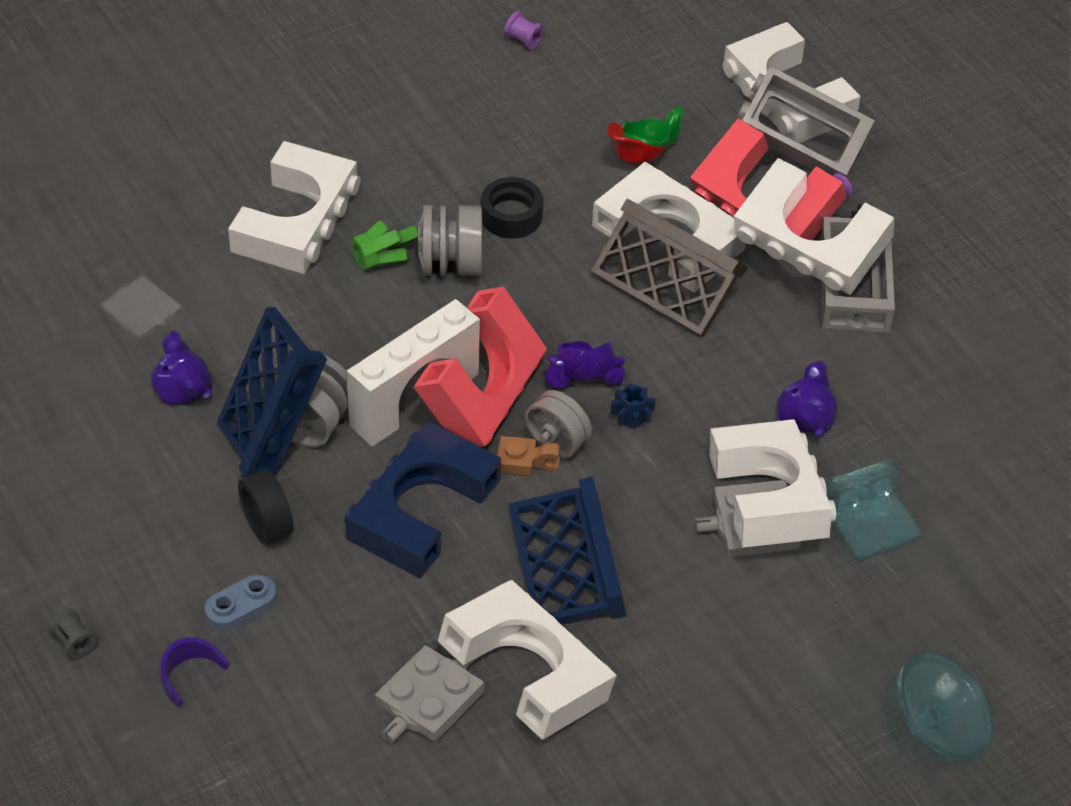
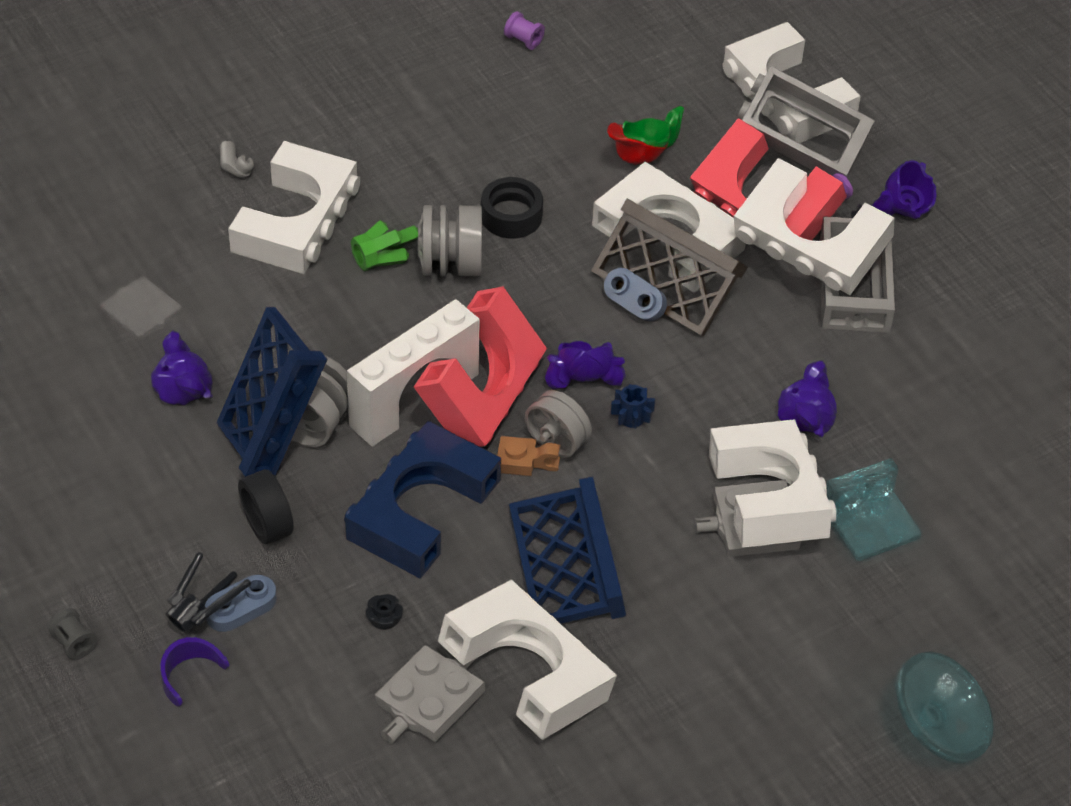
none -> black plant [165,552,251,634]
none -> light grey arm [219,141,254,178]
none -> black plate [365,594,403,630]
none -> sand blue plate [604,268,667,321]
none -> dark purple hair [872,160,937,219]

